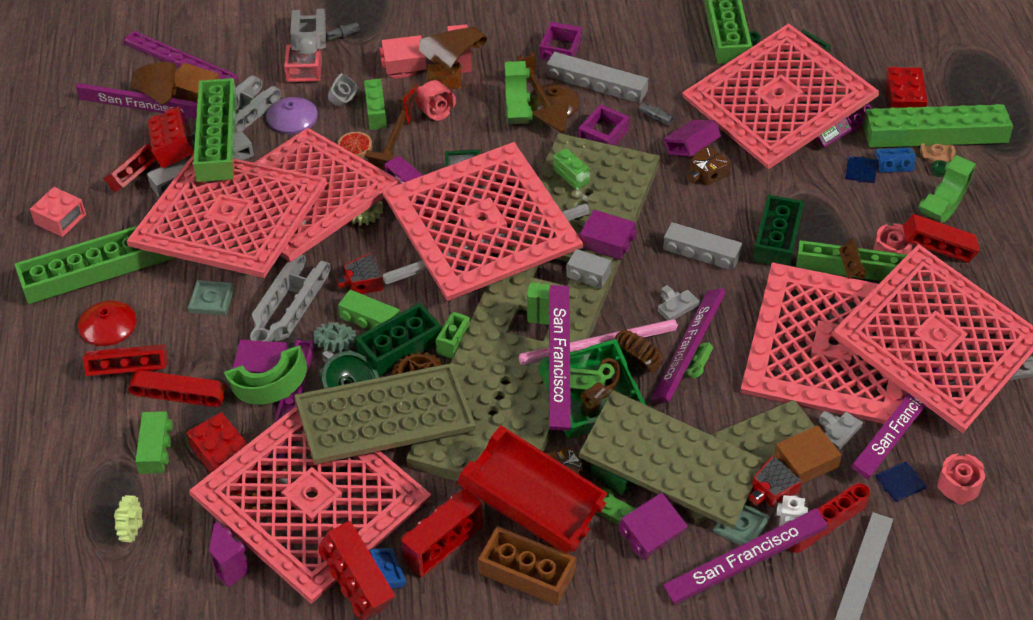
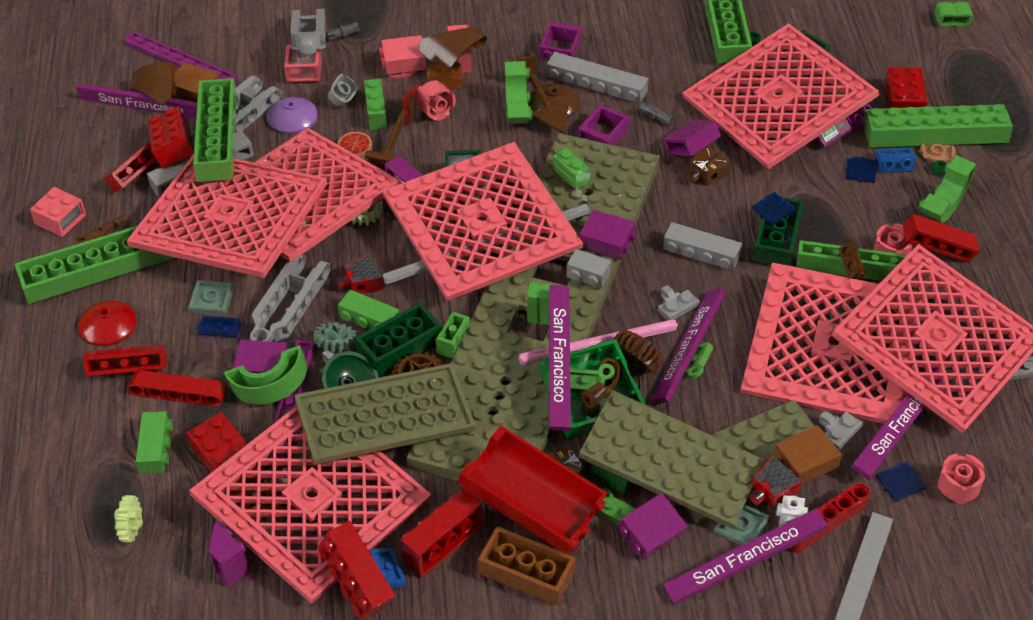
none -> reddish brown piece [72,216,125,246]
none -> clear blue plate [198,315,241,338]
none -> clear blue piece [751,192,796,226]
none -> bright green brick [935,2,973,27]

